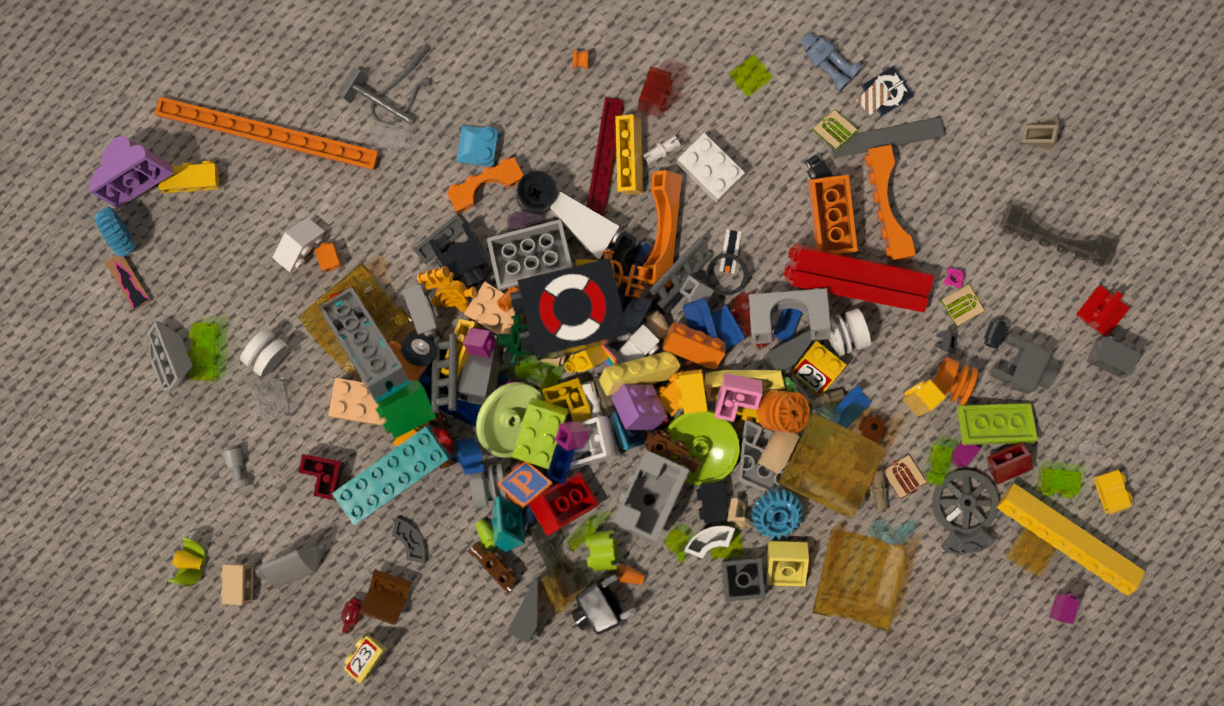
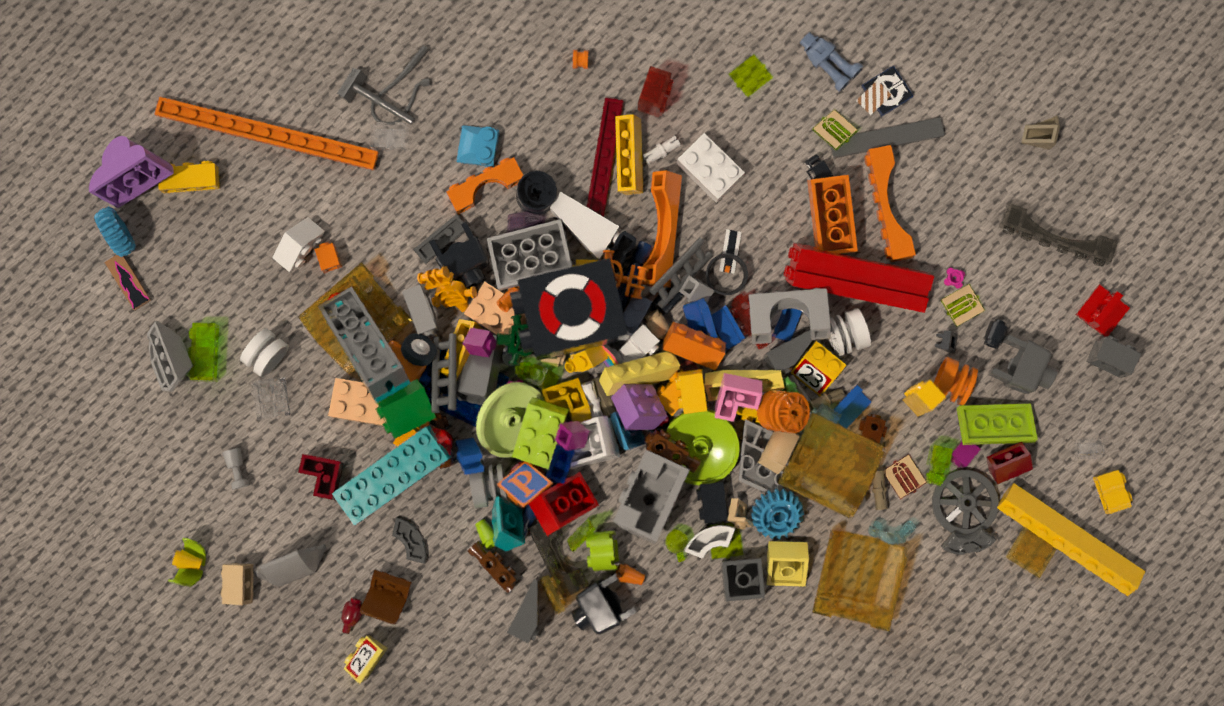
clear neon green brick [1037,468,1082,499] -> none
magenta brick [1049,592,1081,625] -> none

